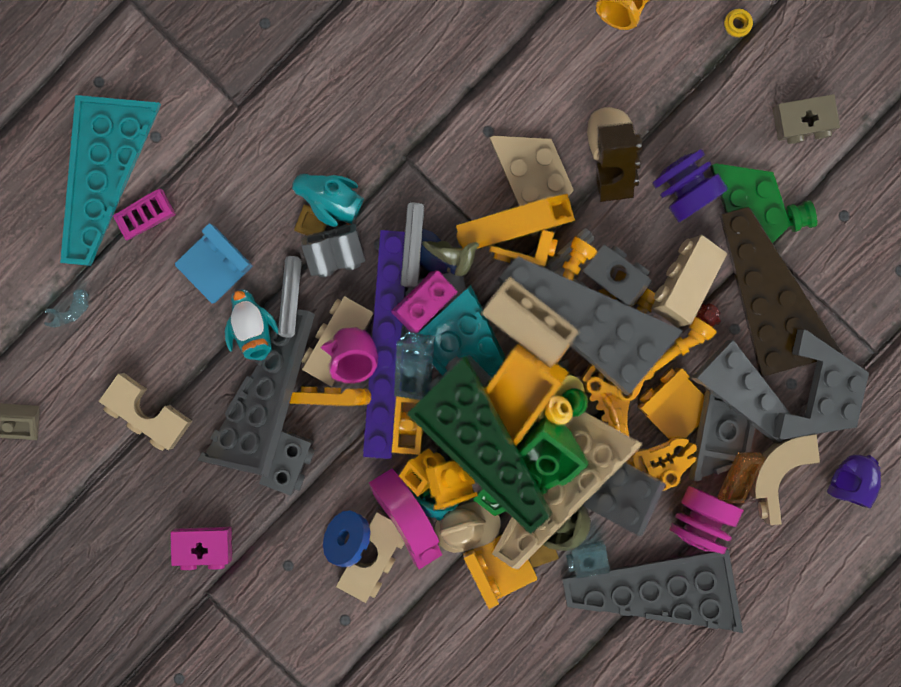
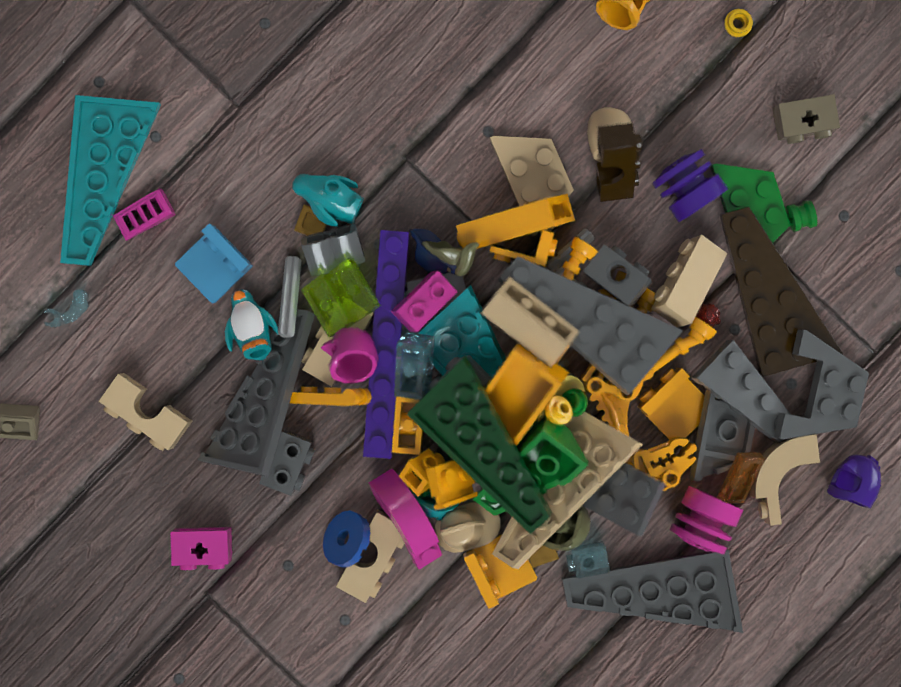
light grey axle [401,203,424,287] -> none
none -> clear neon green slope [301,258,381,337]

